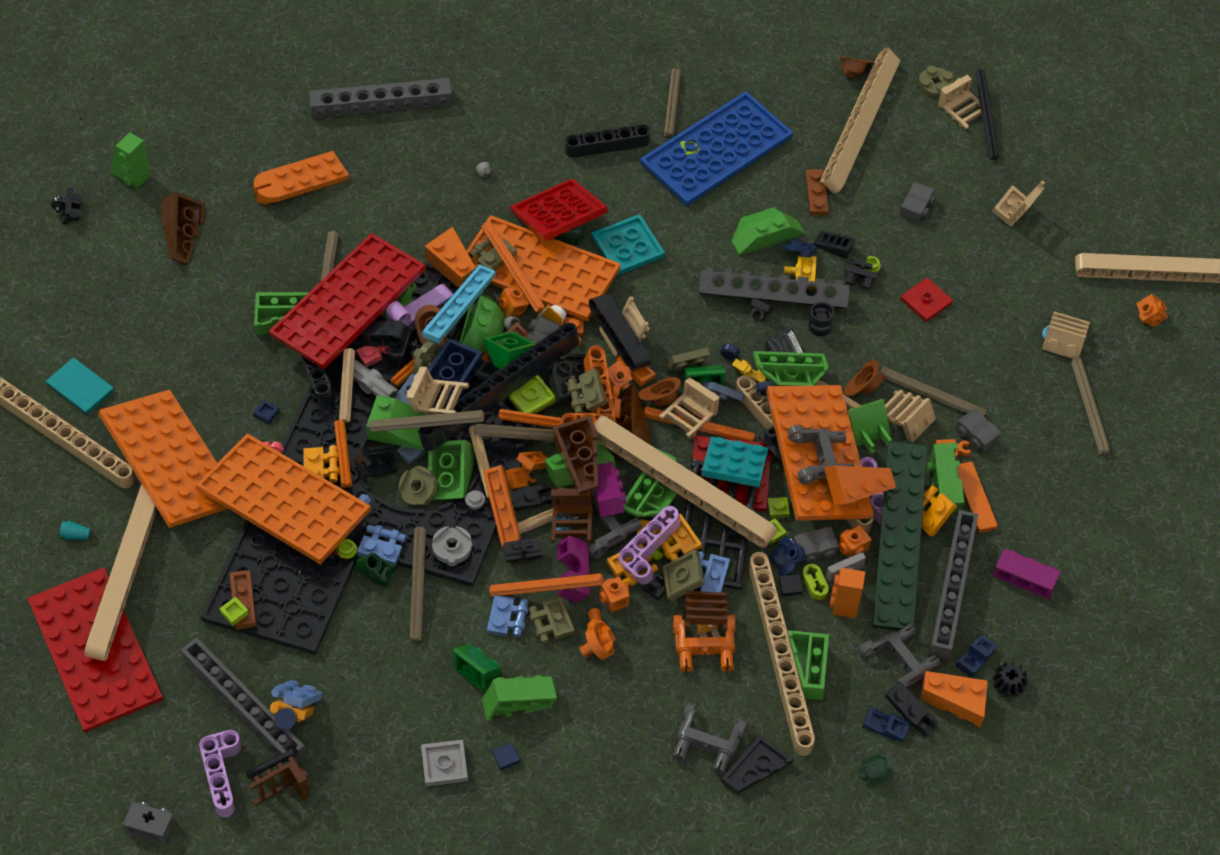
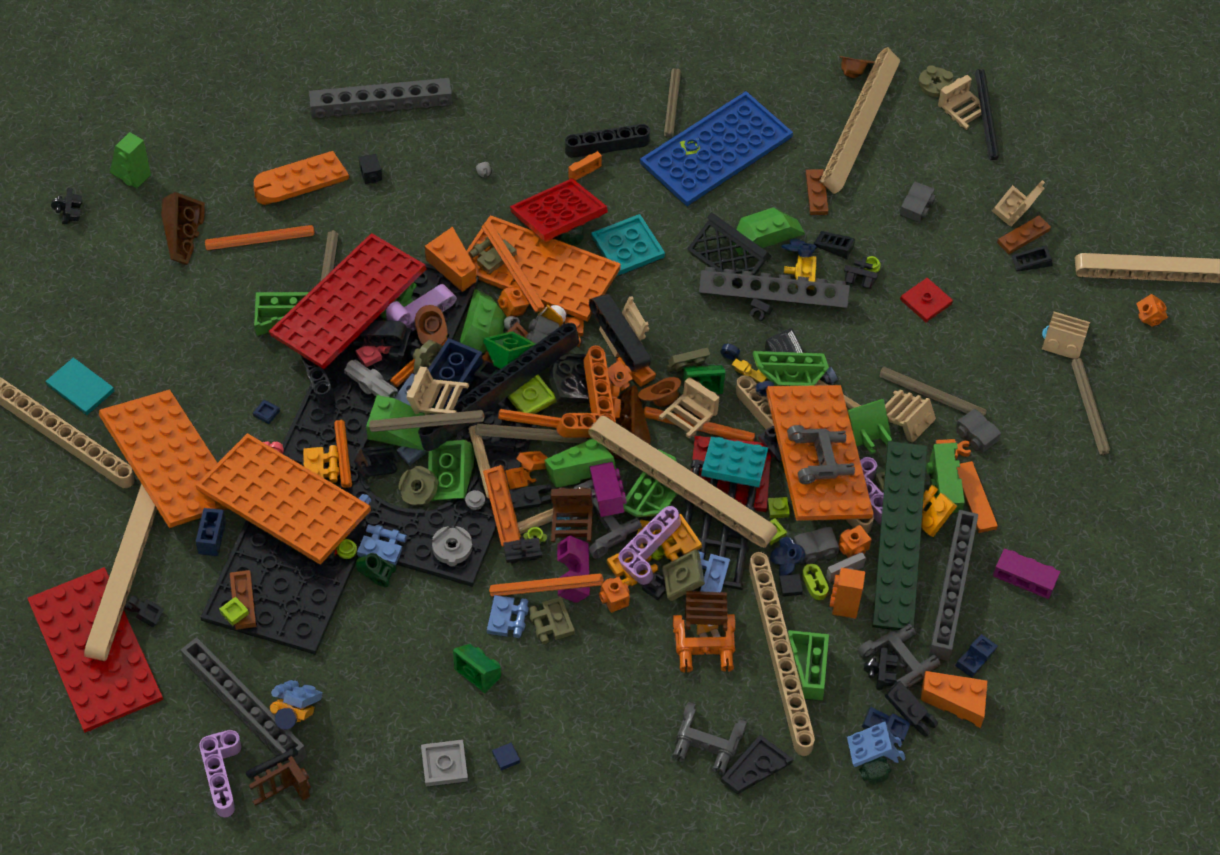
teal cone [59,520,90,540] -> none
dark grey brick [122,802,175,845] -> none
tan axle [339,348,355,423] -> none
dark tan axle [410,527,426,641] -> none
medium azure plate [422,264,496,344] -> none
bright green wedge [482,675,557,721] -> none
reddish brown wedge [553,415,598,494] -> none
olive plate [567,368,607,413] -> none
orange pin [580,608,616,660] -> none
sand blue plate [702,382,744,401] -> none
black wheel [808,302,835,336] -> none
orange wedge [824,465,896,505] -> none
dark orange piece [844,360,884,396] -> none
black gear [993,662,1028,697] -> none
none -> black plate [124,596,164,627]
none -> dark blue brick [196,508,226,556]
none -> orange axle [205,225,314,250]
none -> black brick [359,154,382,184]
none -> lime plate [523,527,547,543]
none -> orange plate [568,151,602,181]
none -> black fence [687,212,772,288]
none -> sand blue plate [822,367,838,385]
none -> medium blue plate [847,722,905,767]
none -> black hips [863,648,898,690]
none -> dark orange plate [997,215,1051,254]
none -> black slope [1011,245,1053,272]

